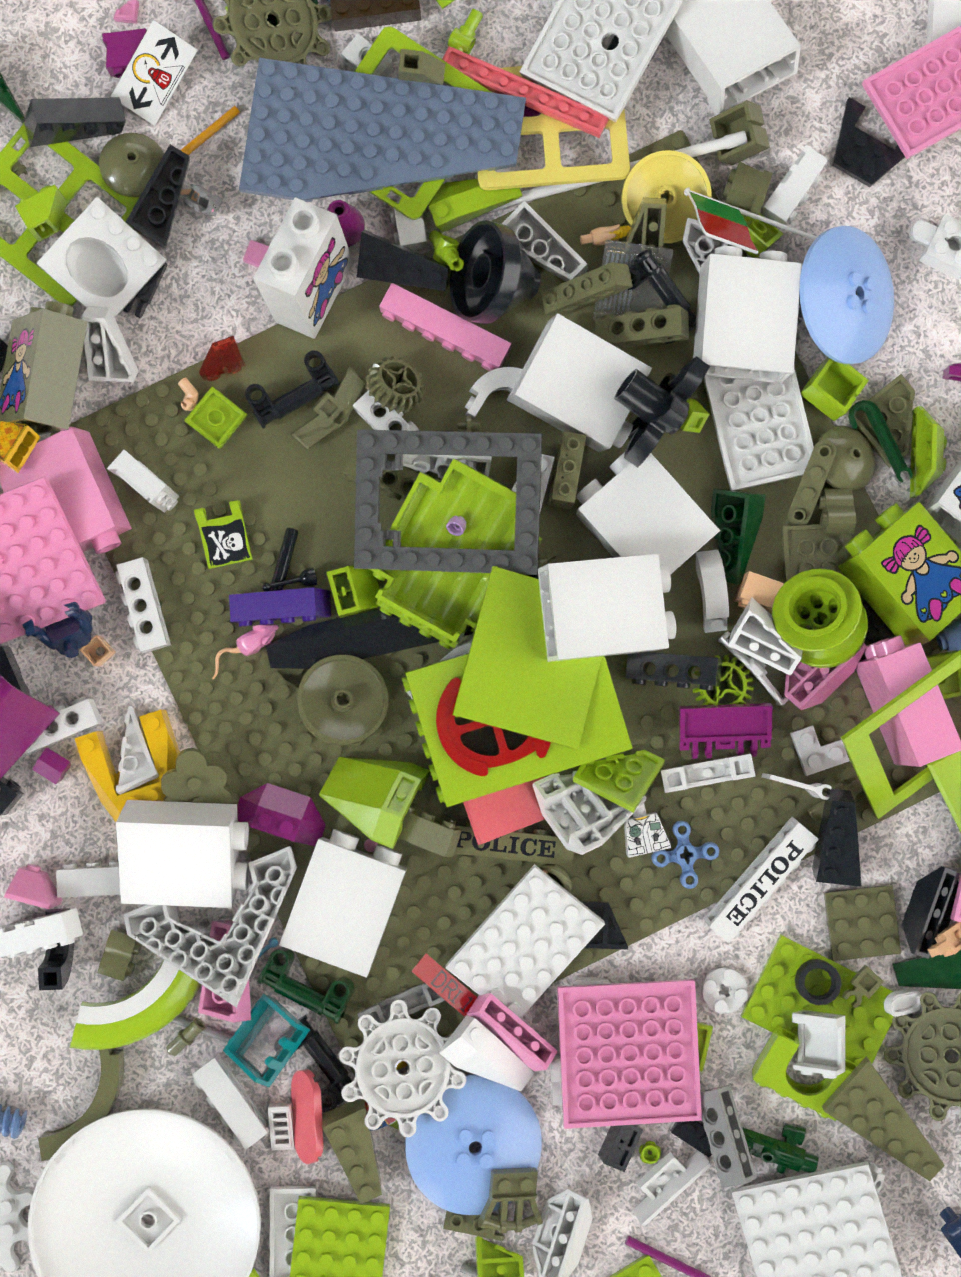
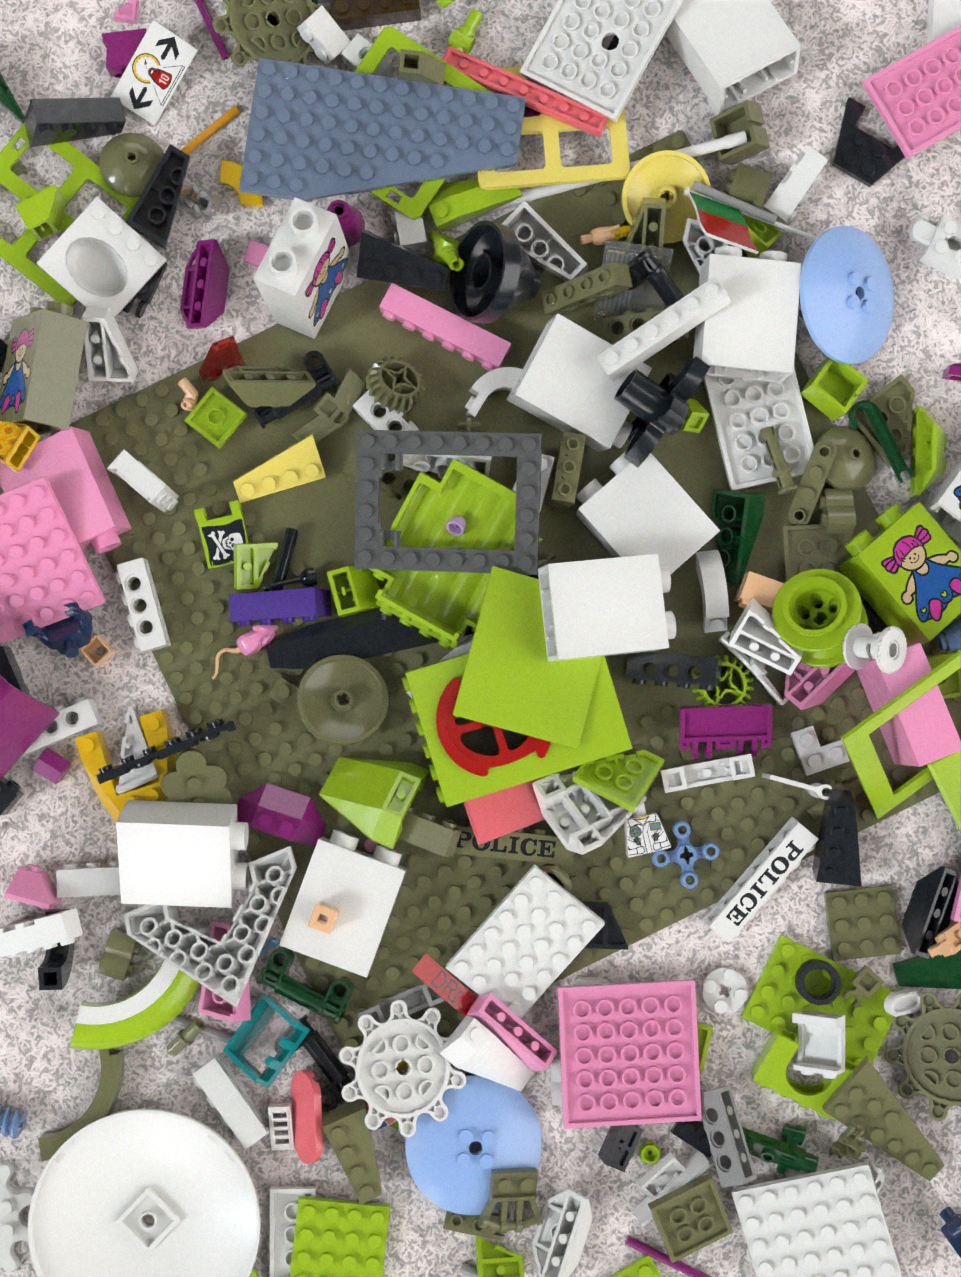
none -> black wing [95,718,237,784]
none -> magenta wedge [180,239,230,329]
none -> yellow tile [220,160,263,207]
none -> olive wedge [222,366,316,408]
none -> light yellow wing [233,433,326,503]
none -> lime wing [233,542,278,590]
none -> white brick [297,5,351,64]
none -> light nougat piece [308,902,339,934]
none -> white brick [596,276,731,382]
none -> olive plate [648,1173,733,1263]
none -> light grey bar [691,180,777,224]
none -> olive pin [760,426,798,495]
none -> olive piece [829,1121,867,1159]
none -> white hose [842,623,907,674]

